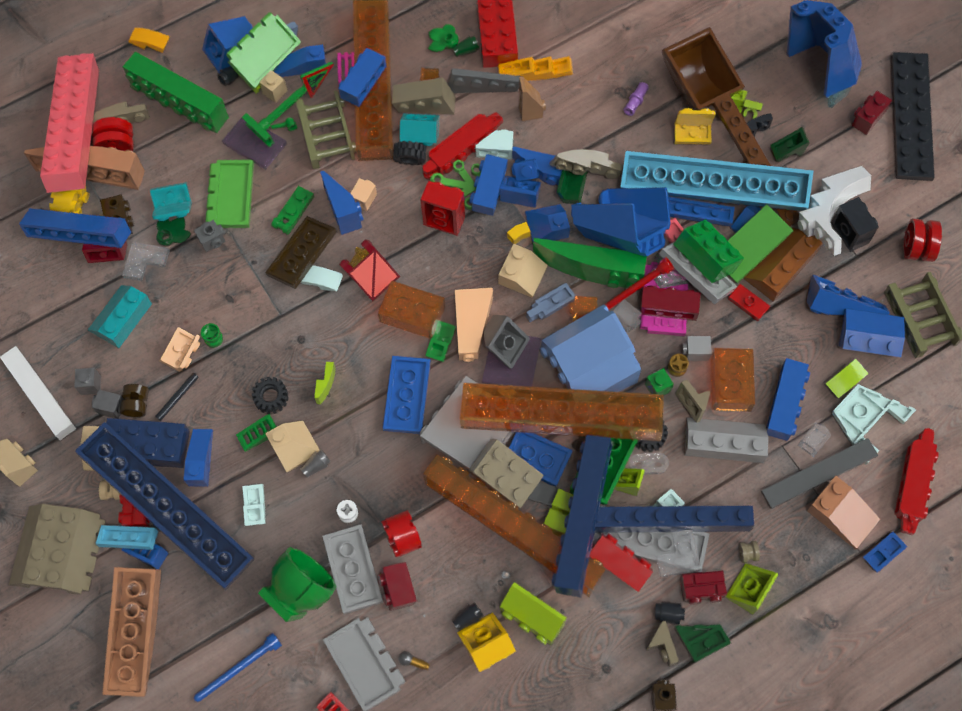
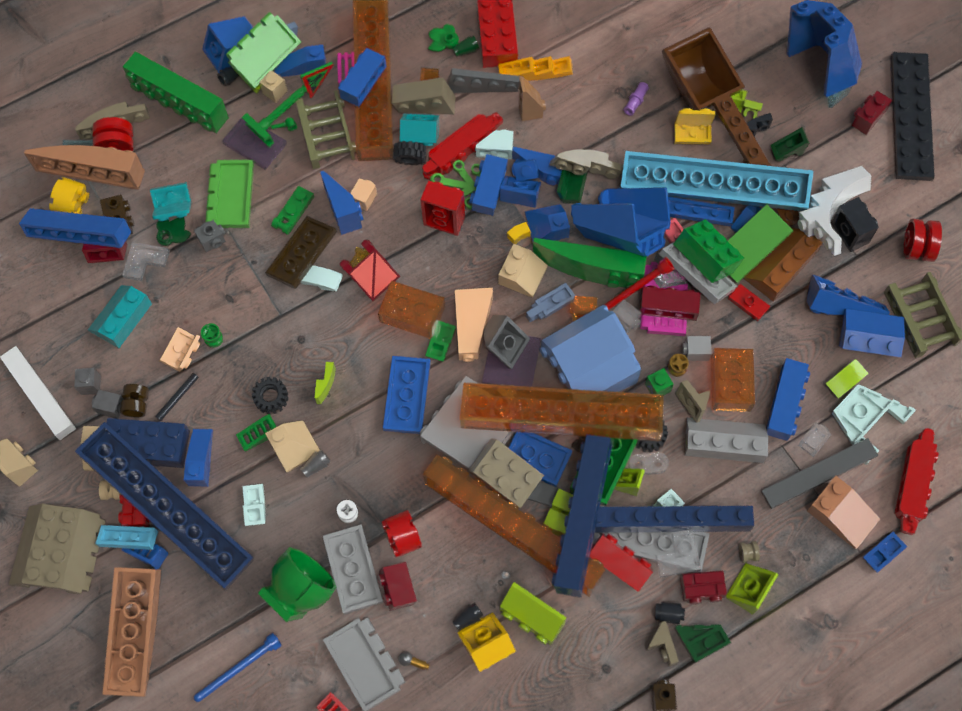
coral brick [40,53,99,193] -> none
light orange slope [128,28,169,53] -> none

